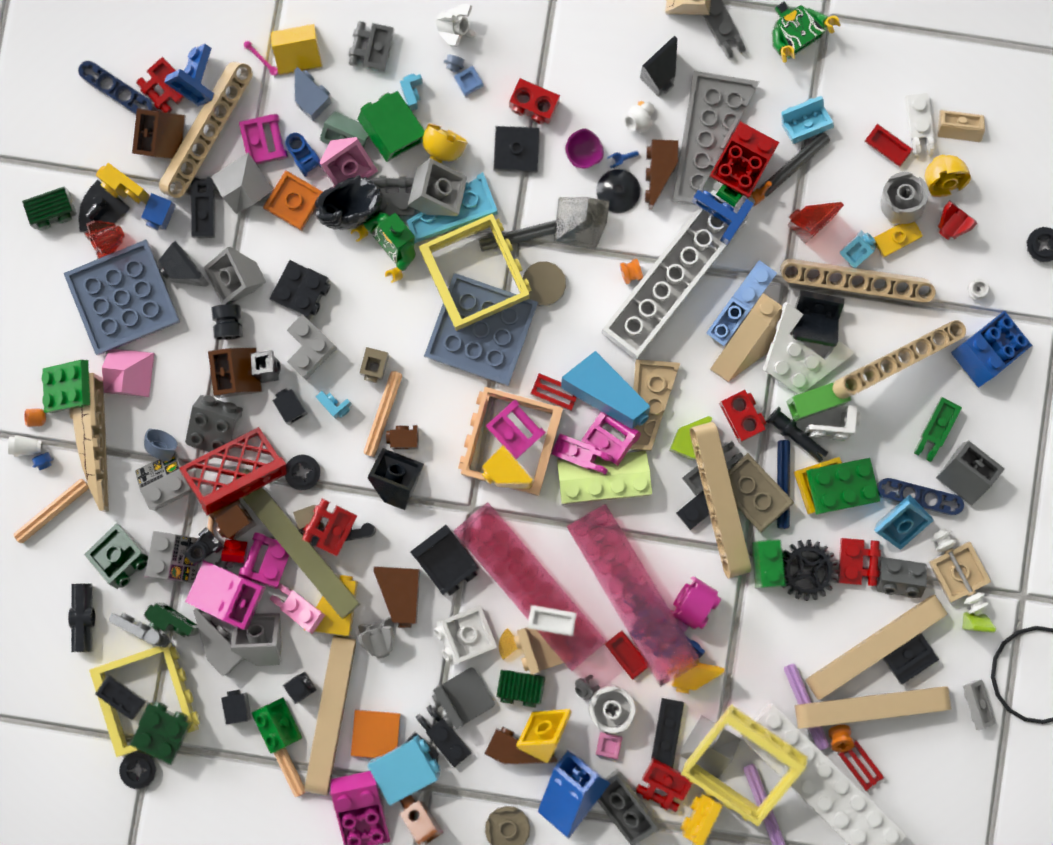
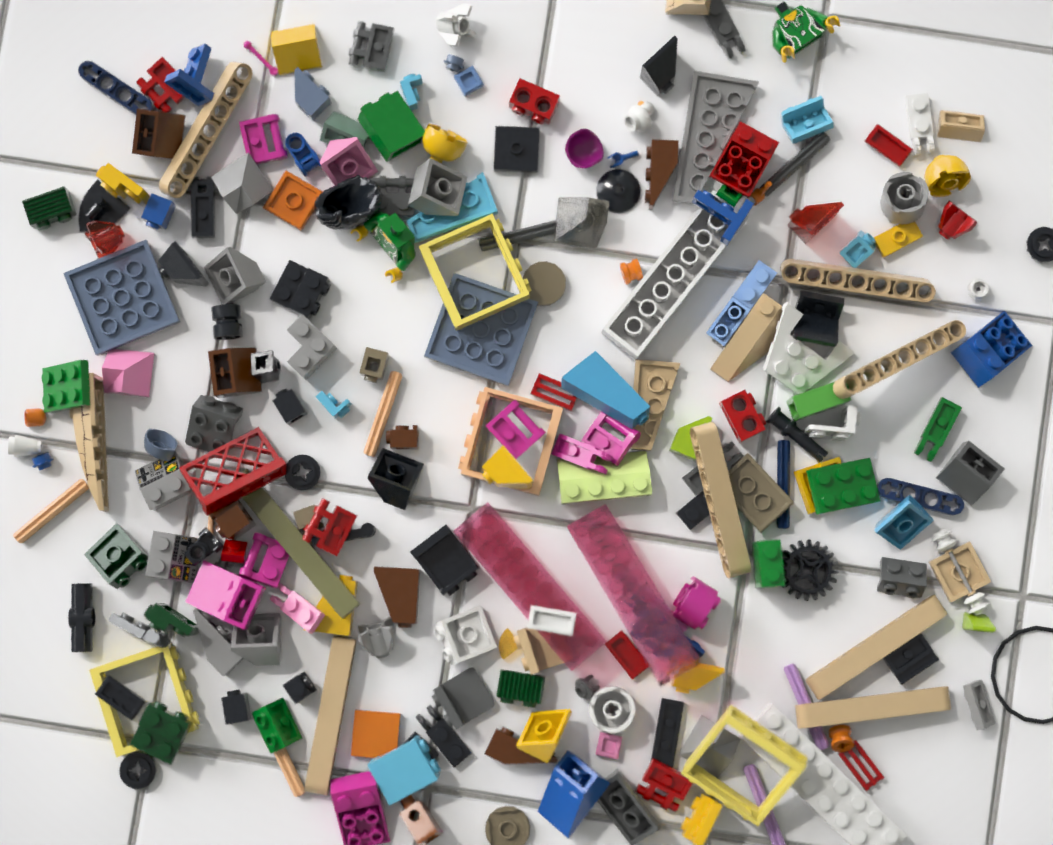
red plate [837,538,881,586] -> none

